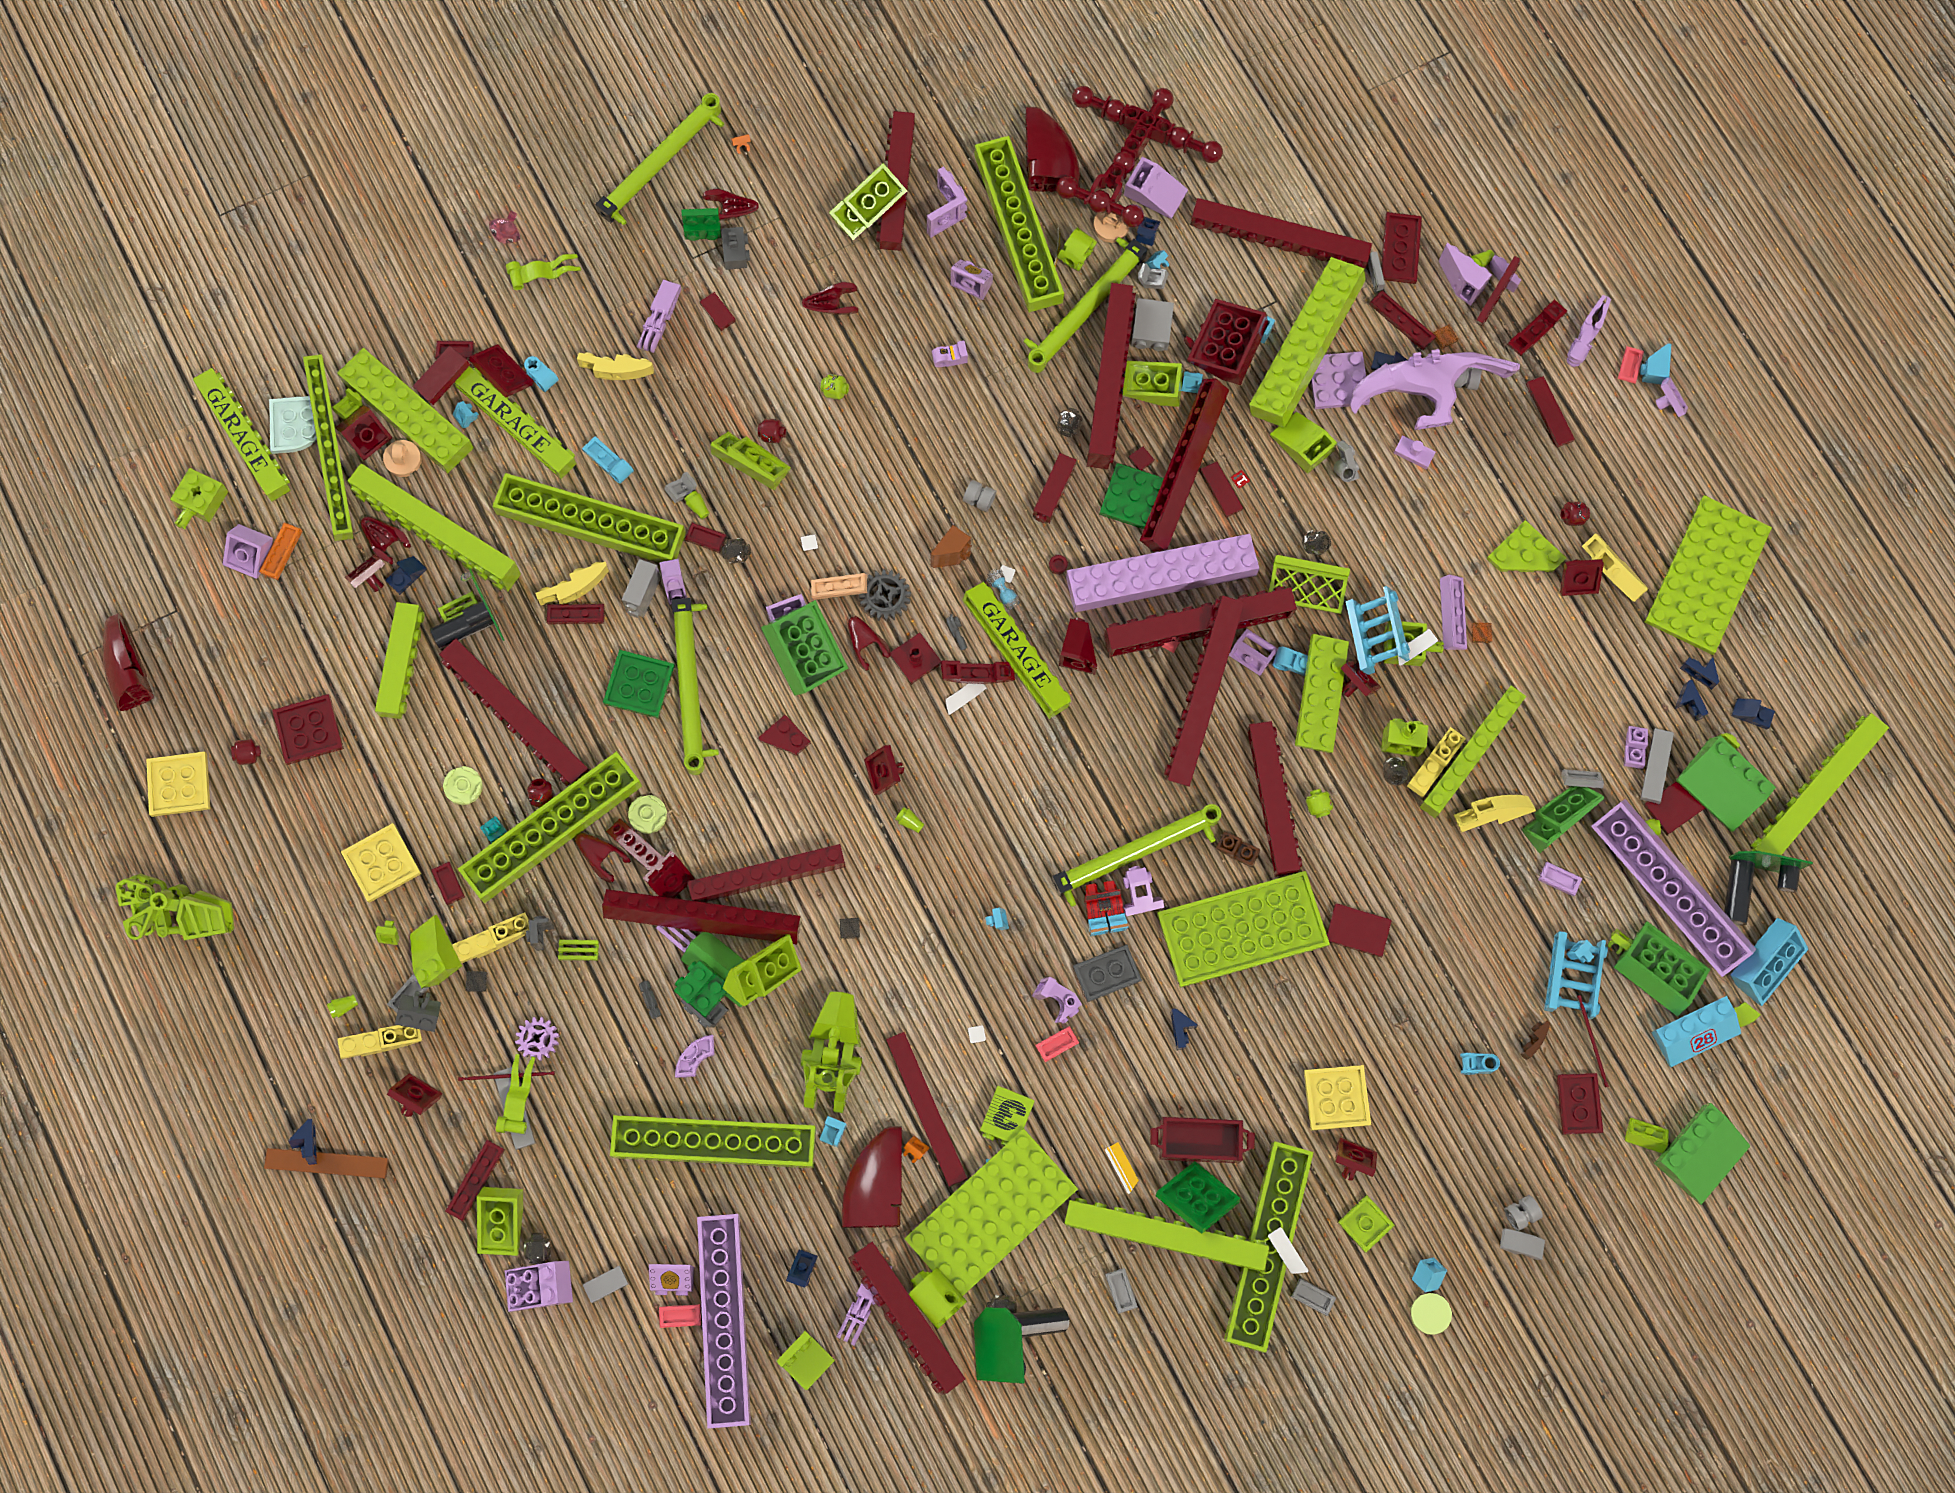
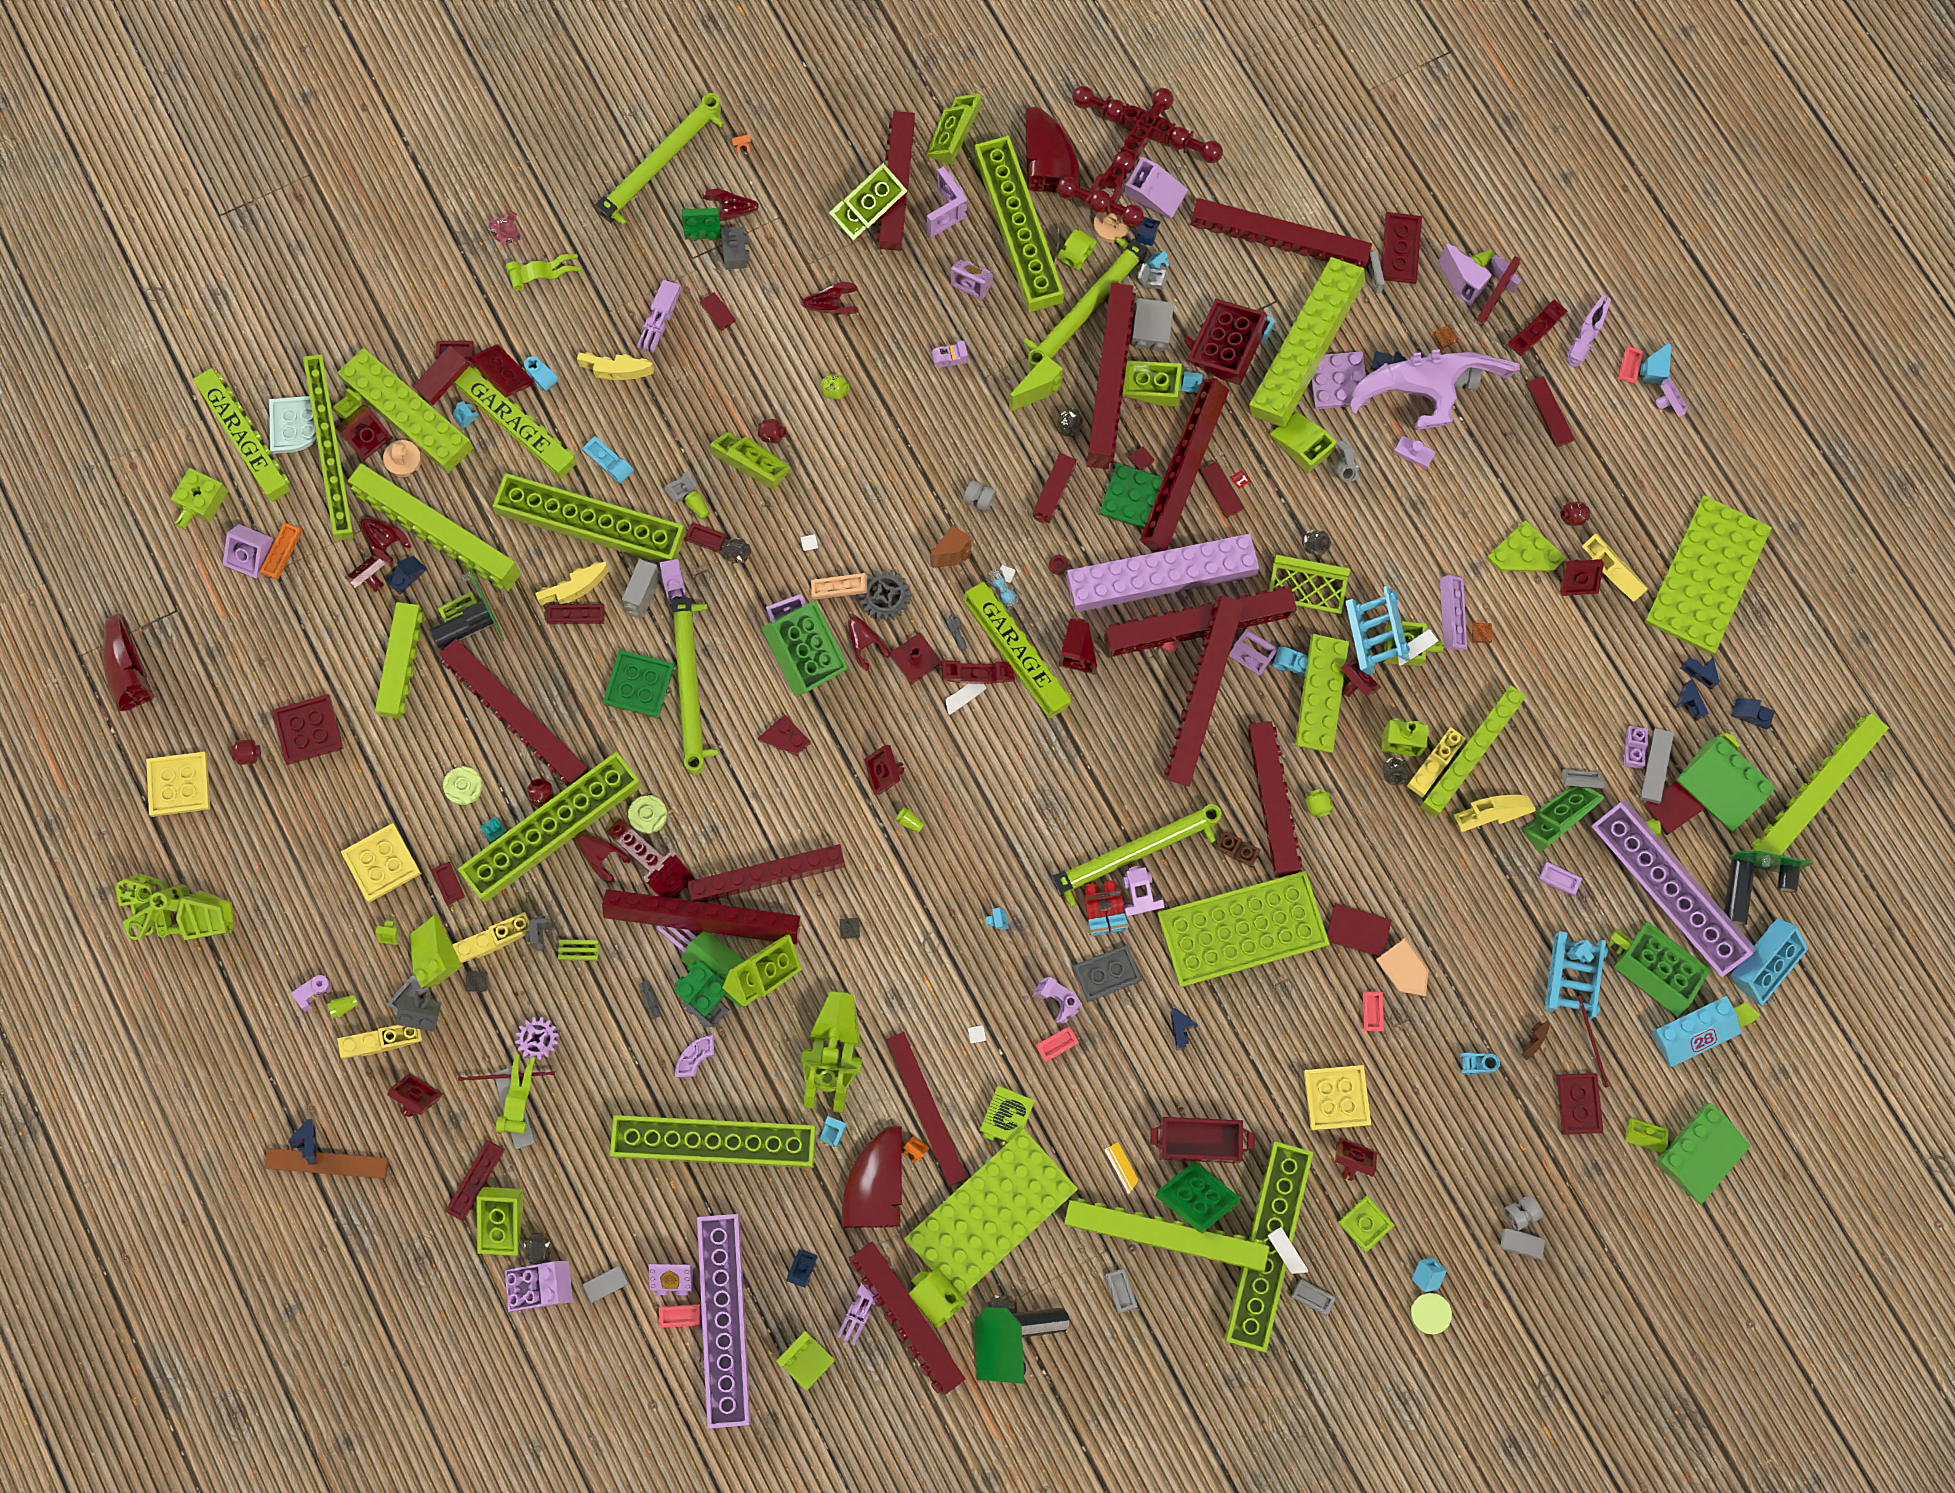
dark red tile [1369,290,1436,351] -> none
none -> lavender leg [291,975,332,1012]
none -> lime slope [926,93,981,165]
none -> lime slope [1009,355,1063,411]
none -> coral tile [1363,992,1384,1031]
none -> light nougat tile [1376,937,1429,997]

